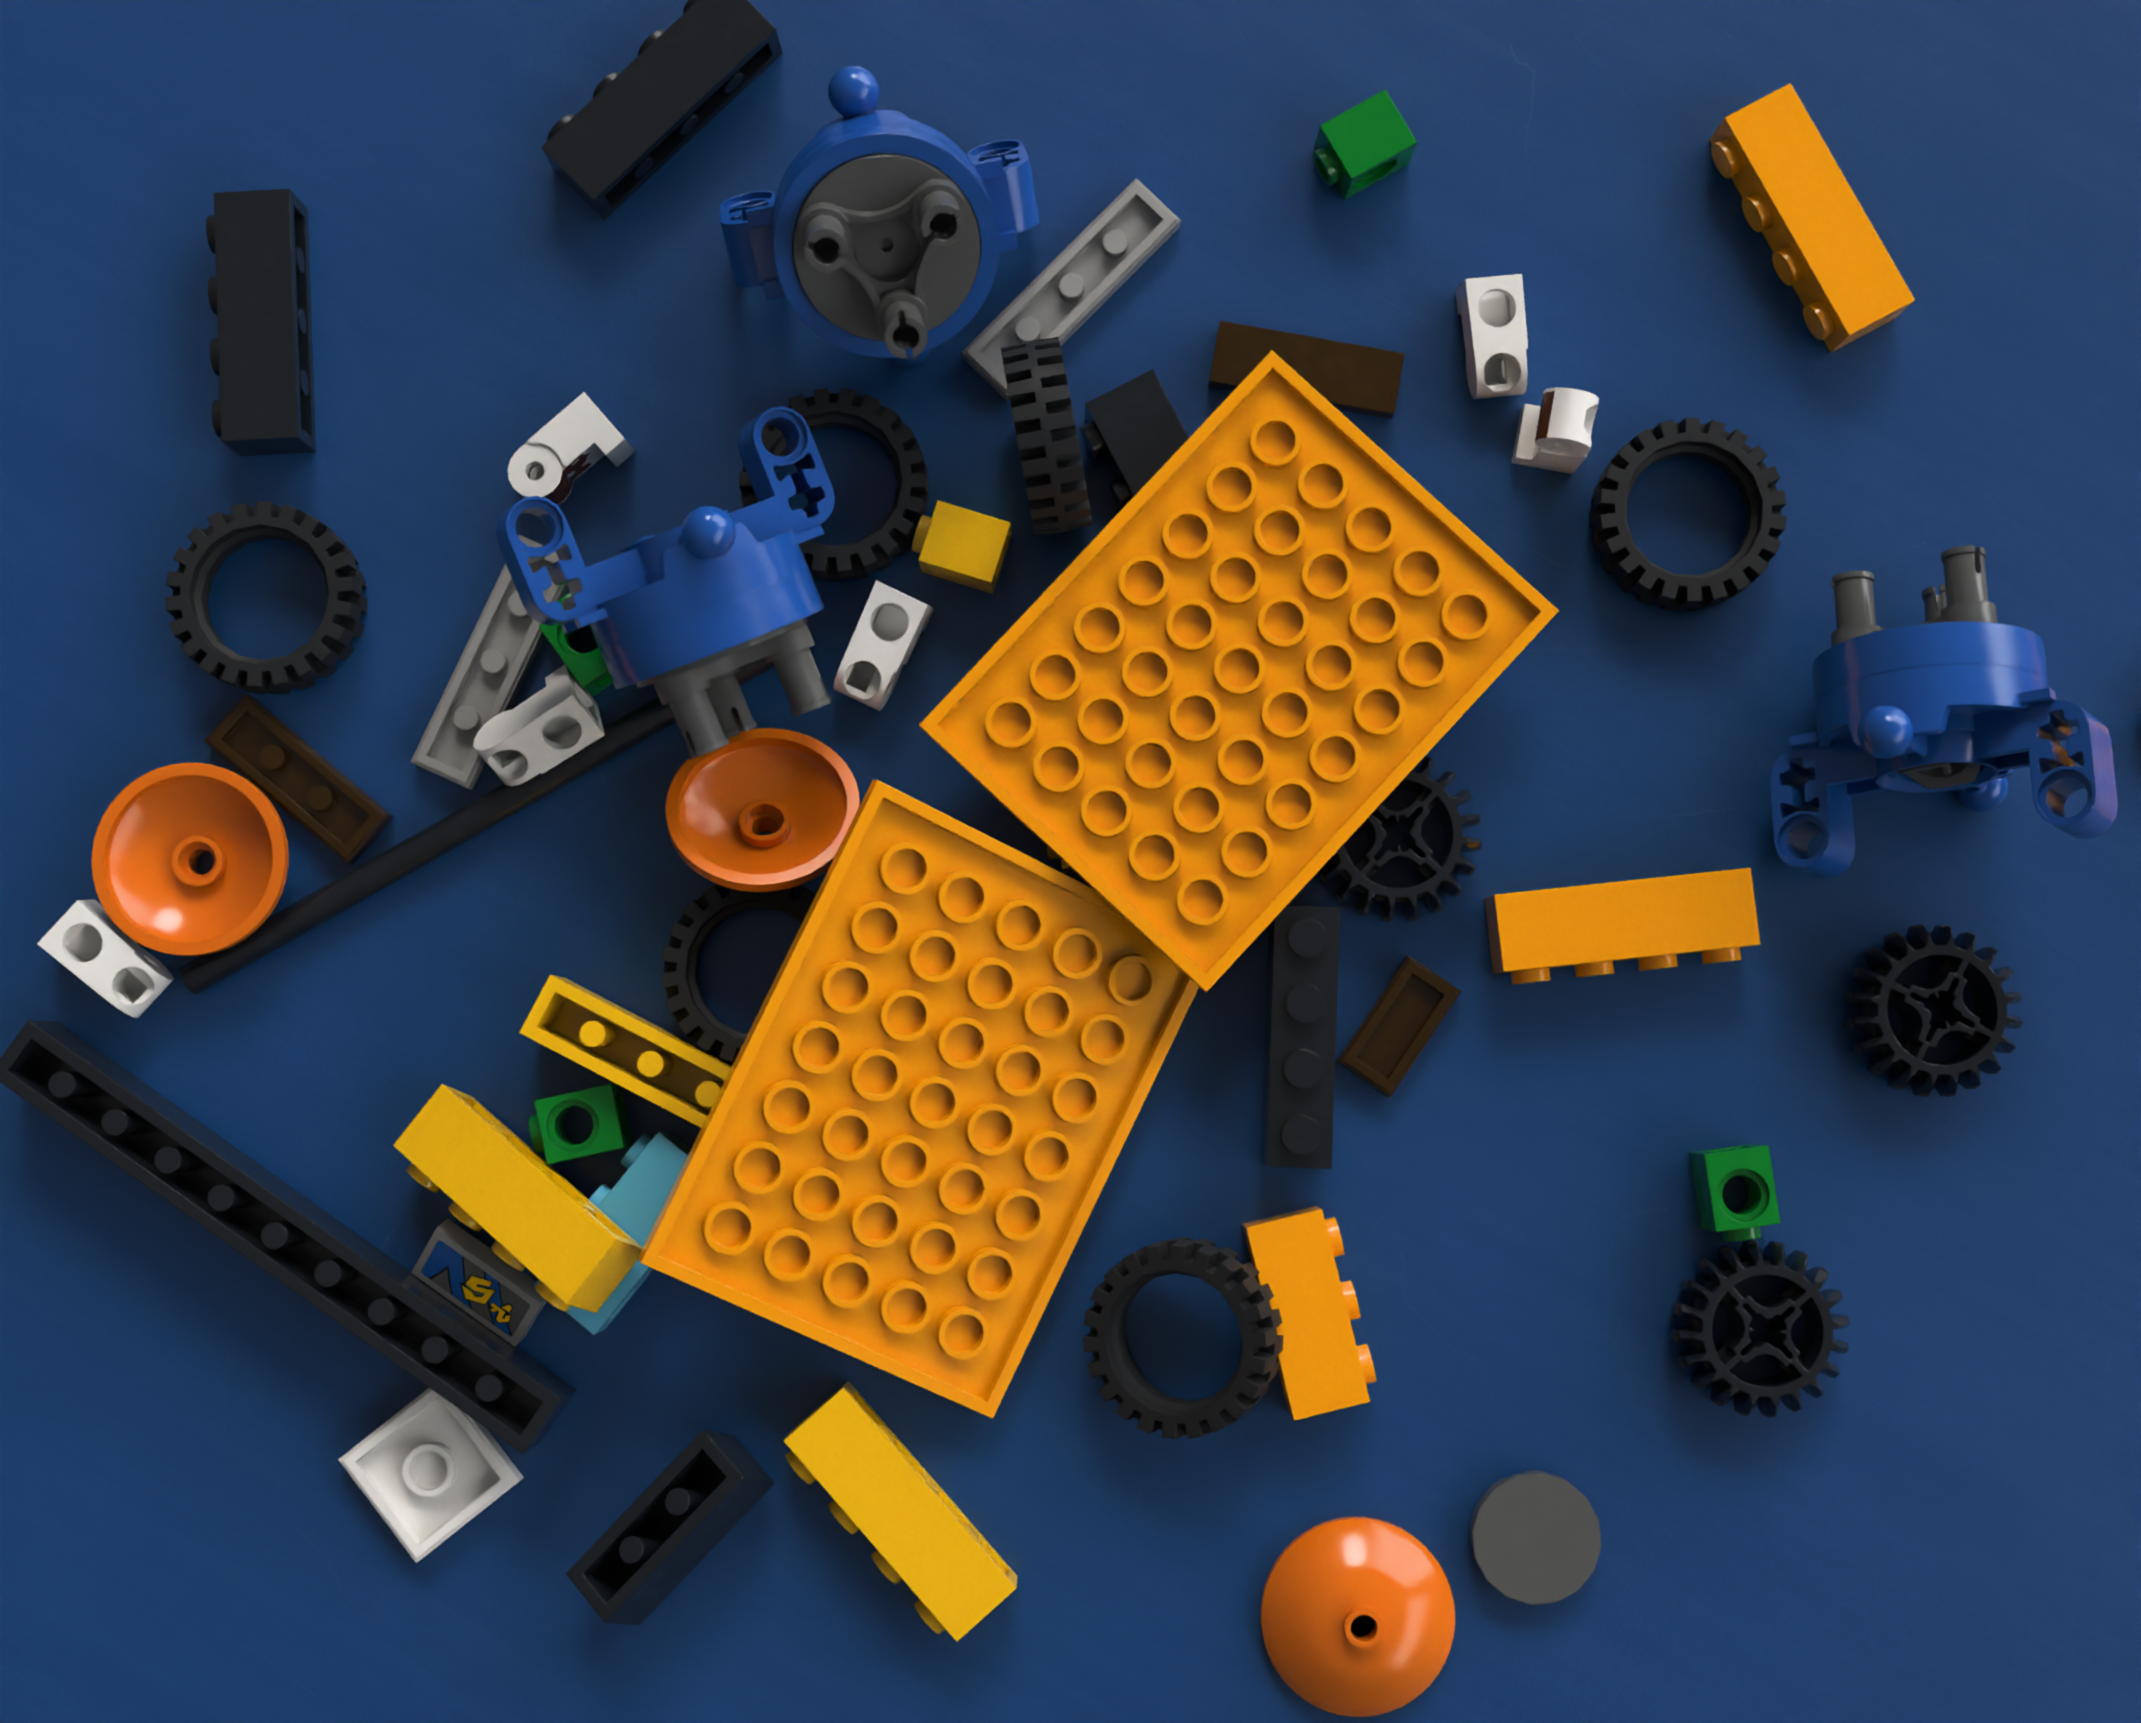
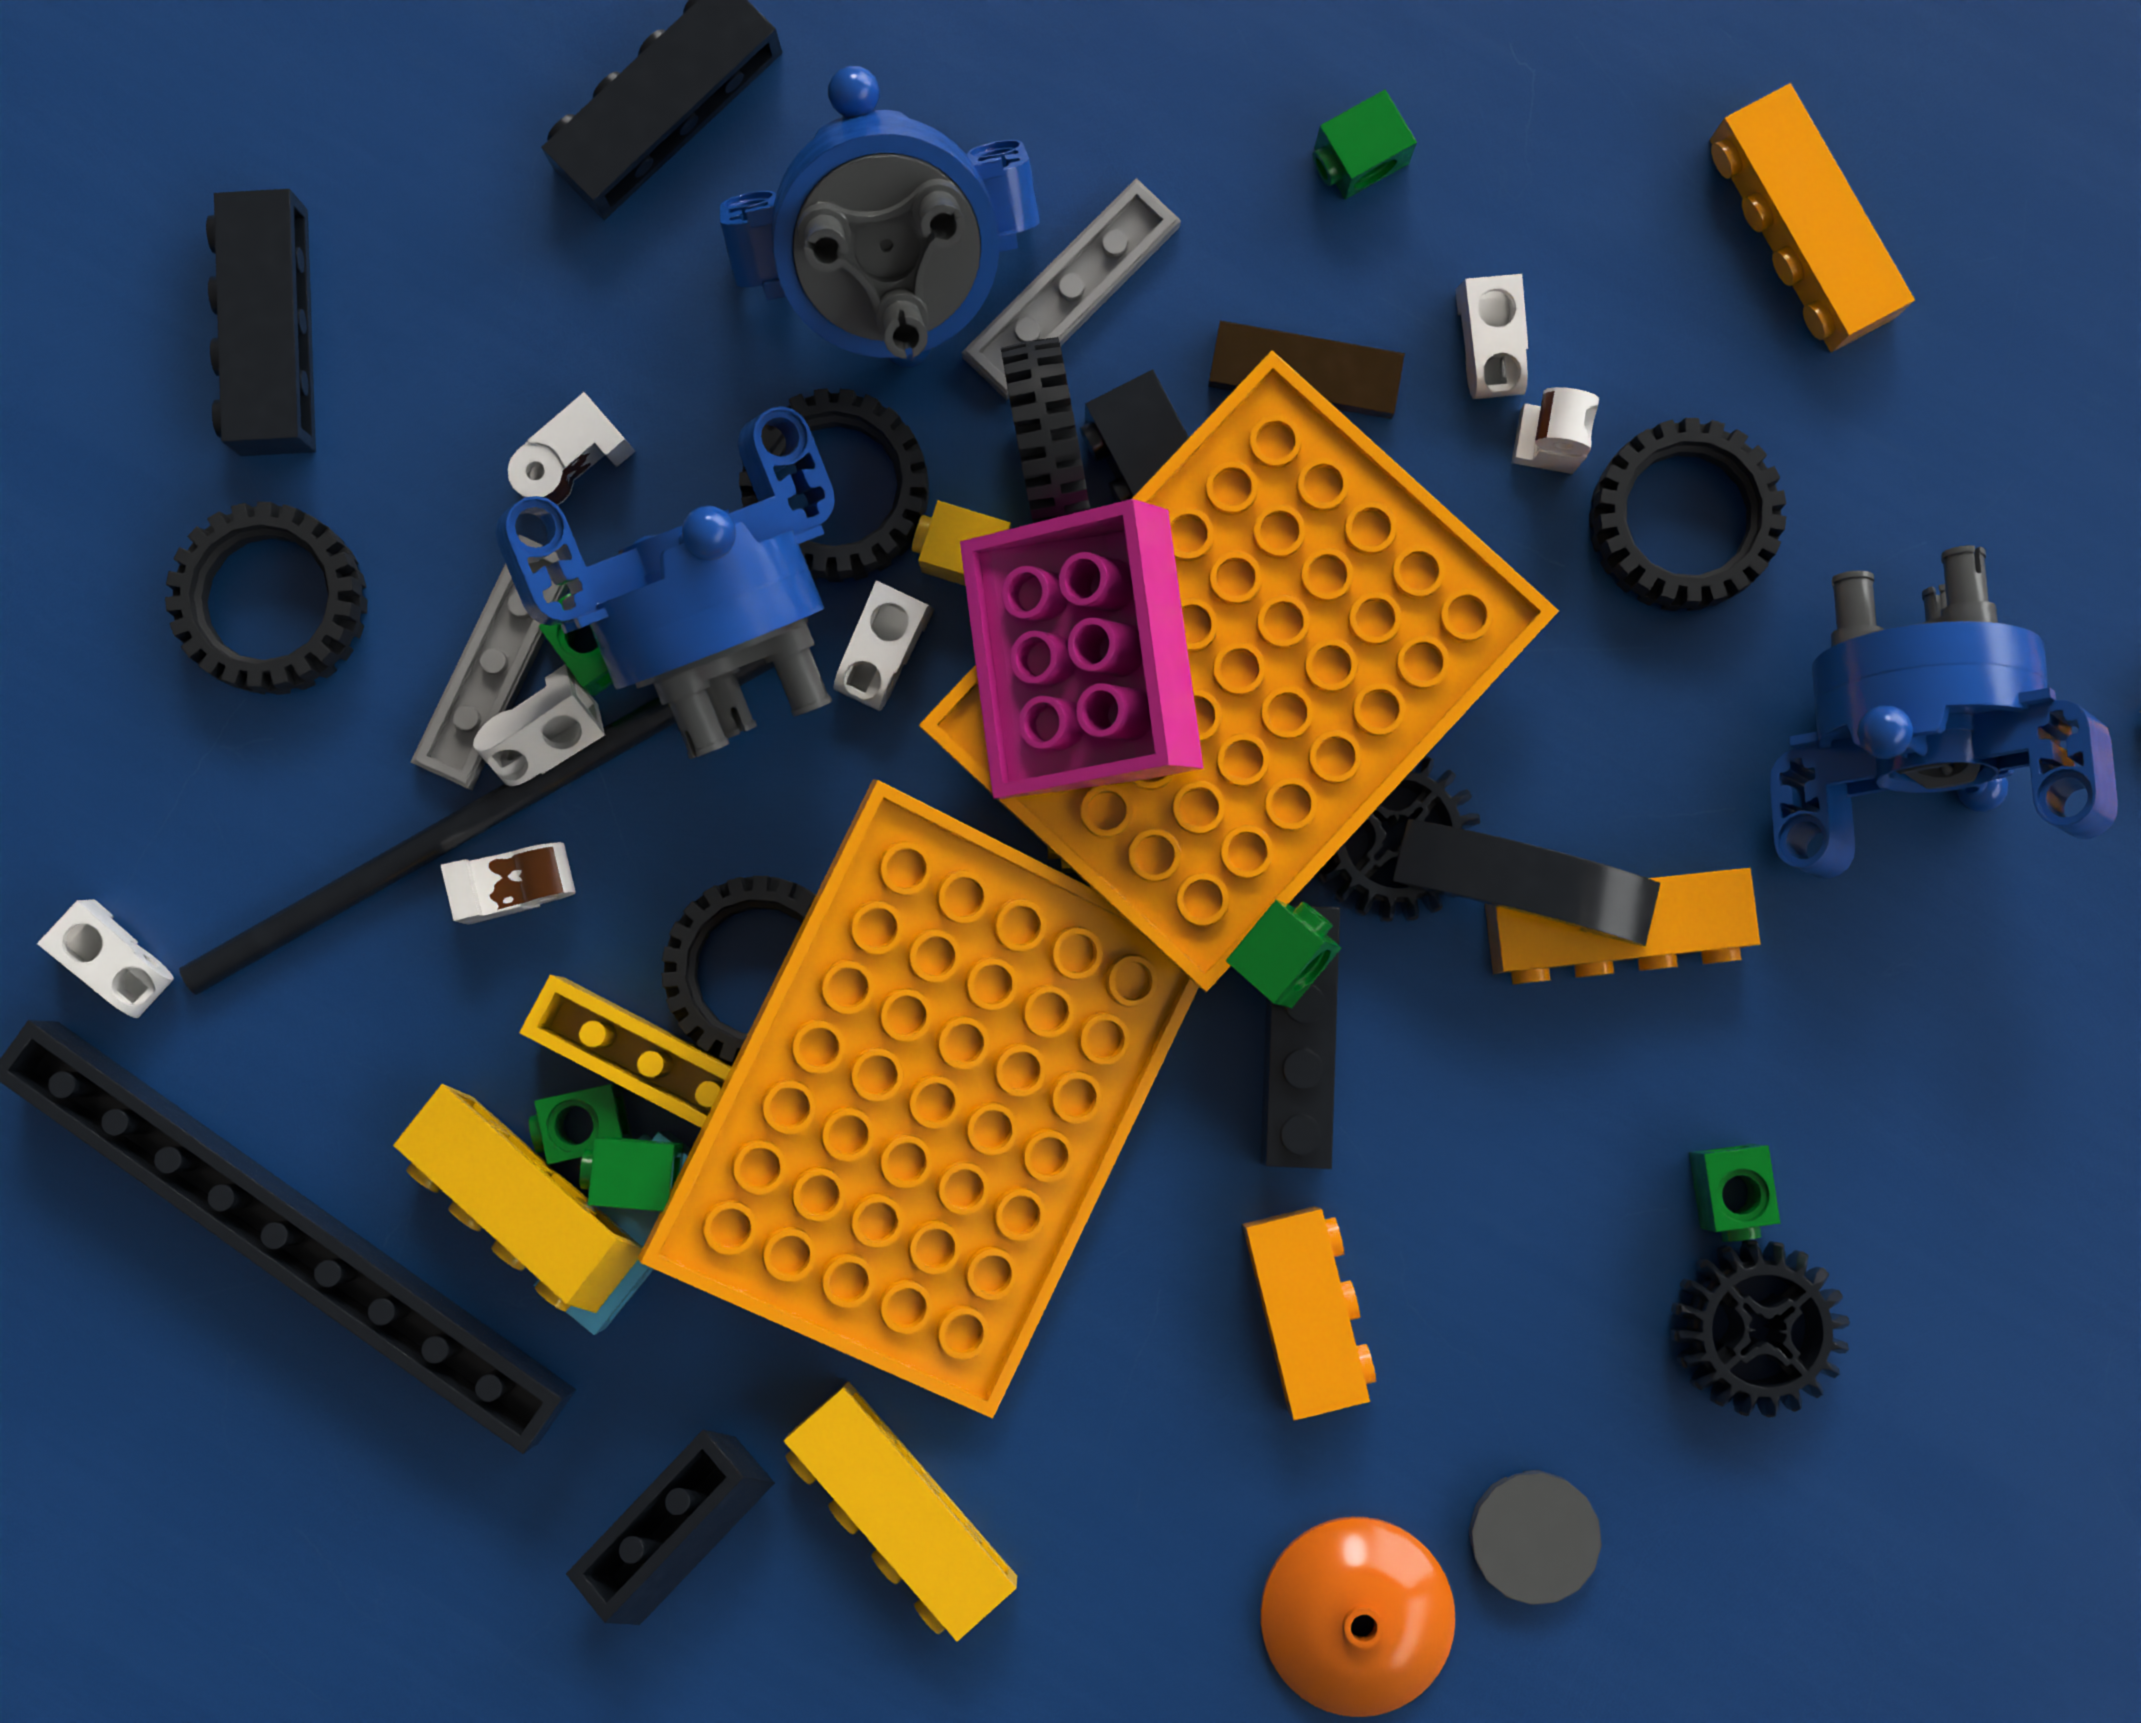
orange dish [91,763,289,956] -> none
dark brown tile [204,693,394,865] -> none
white tile [338,1388,524,1563] -> none
tile [411,1218,547,1347] -> none
orange dish [665,728,860,892] -> none
black tyre [1083,1237,1283,1439] -> none
dark brown tile [1336,956,1462,1097] -> none
black gear [1842,924,2024,1097] -> none
none -> leg [441,842,576,925]
none -> green brick [579,1137,684,1212]
none -> dark pink slope [960,499,1204,799]
none -> green brick [1226,900,1341,1008]
none -> black slope [1391,819,1660,946]

